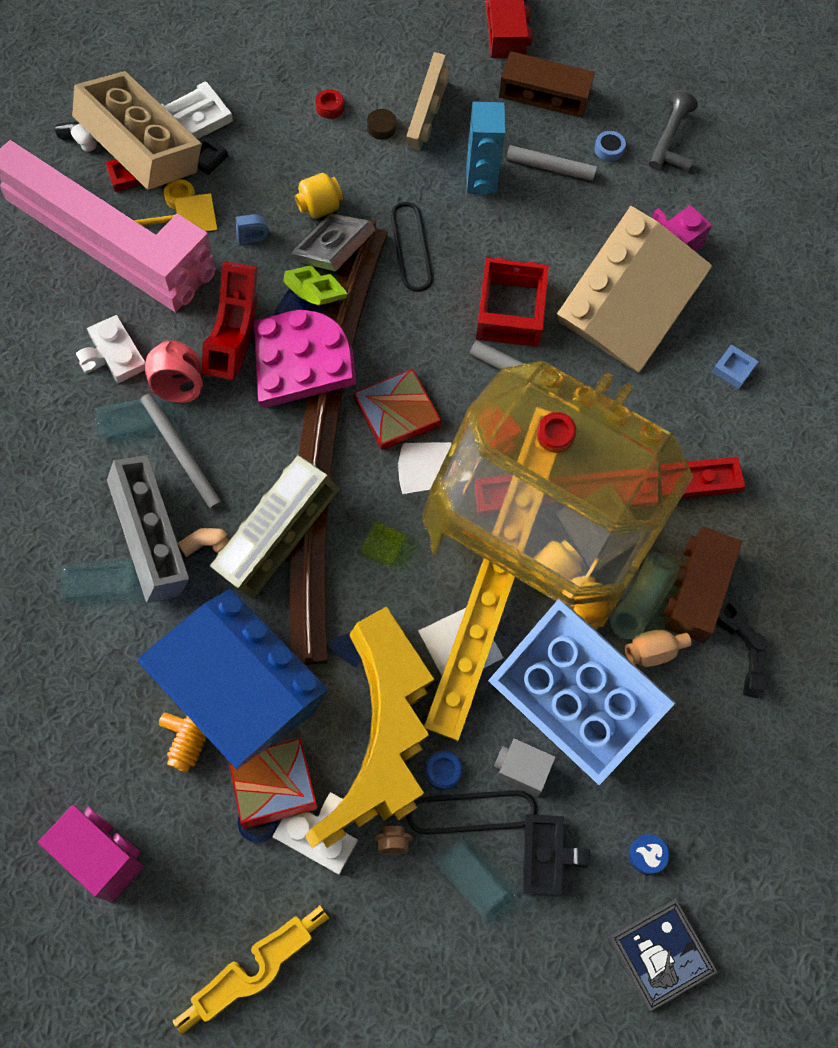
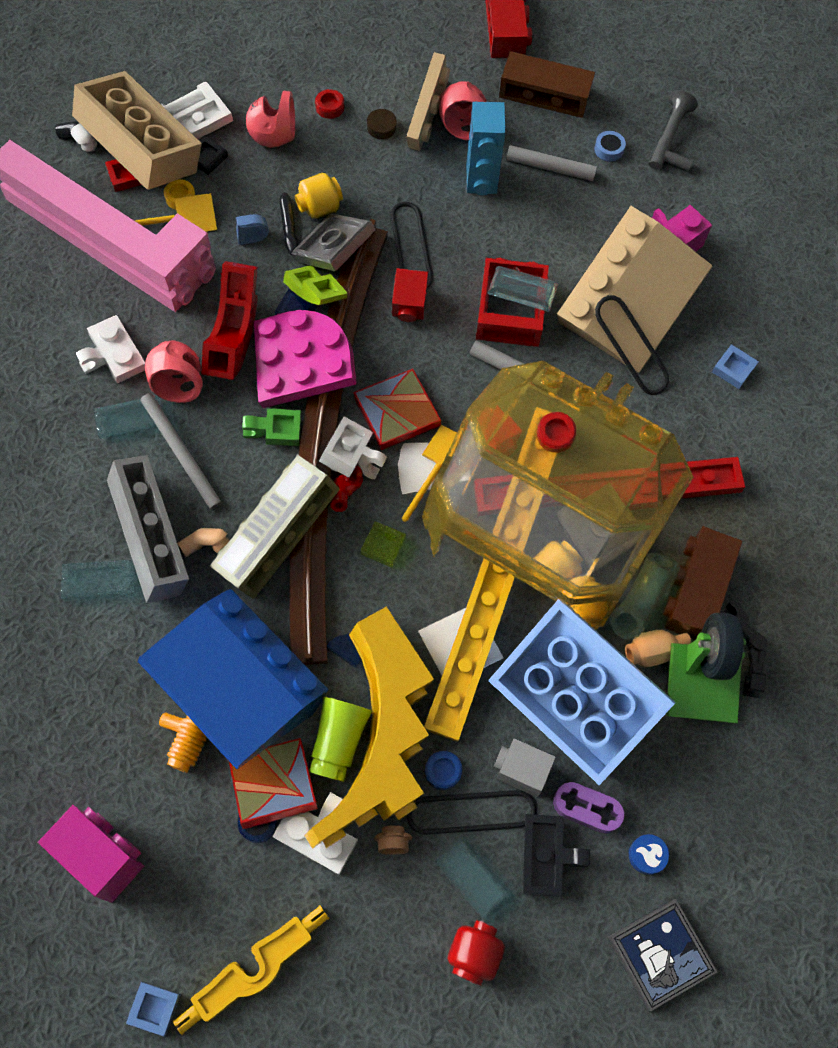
none -> medium blue tile [126,982,181,1036]
none -> bright green plate [242,409,301,446]
none -> coral helmet [246,91,295,148]
none -> black piece [280,192,298,255]
none -> lime plant [309,697,372,782]
none -> white plate [319,417,387,479]
none -> red arm [330,466,364,512]
none -> red brick [392,268,428,322]
none -> yellow piece [402,425,476,522]
none -> coral helmet [439,81,487,140]
none -> red head [447,920,505,986]
none -> clear light blue tile [488,266,558,312]
none -> medium lavender beam [553,782,624,833]
none -> black piece [595,295,669,395]
none -> bright green plate [666,613,746,724]

